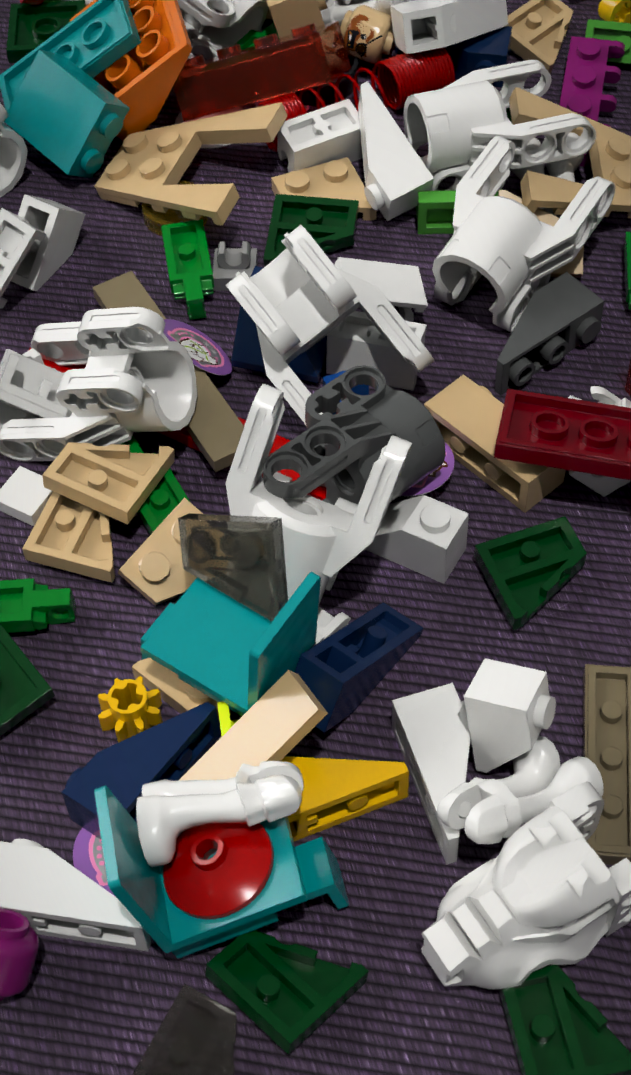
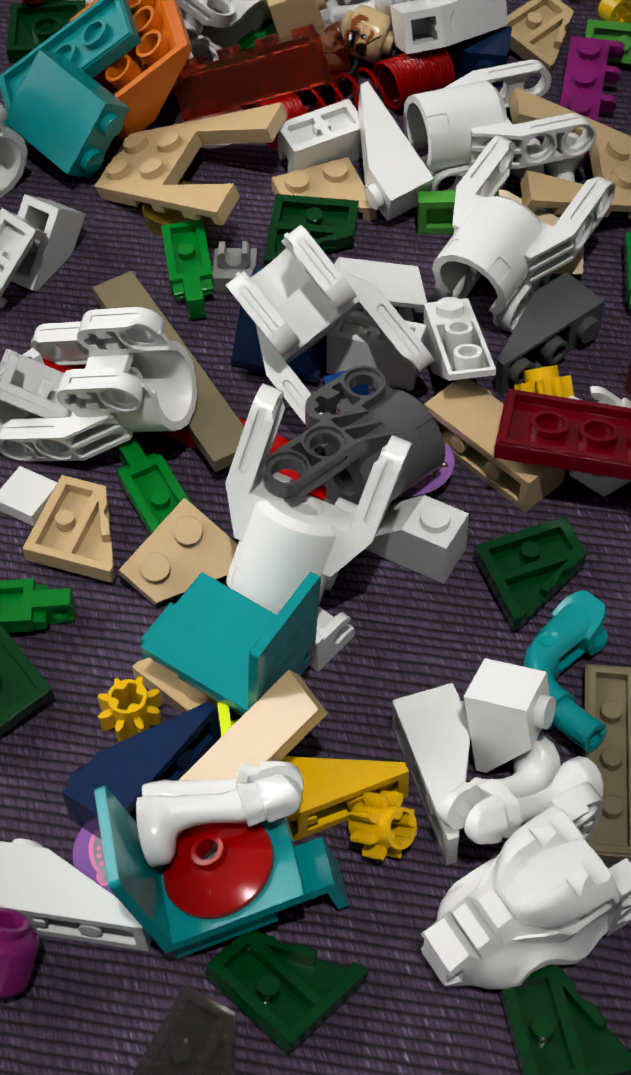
tan wing [42,442,175,525] -> none
sticker [163,319,232,375] -> none
clear smoke wing [178,513,288,621] -> none
dark blue slope [295,602,424,733] -> none
none -> yellow gear [348,790,417,861]
none -> white slope [424,297,496,381]
none -> yellow gear [514,365,575,398]
none -> teal piece [523,590,608,753]

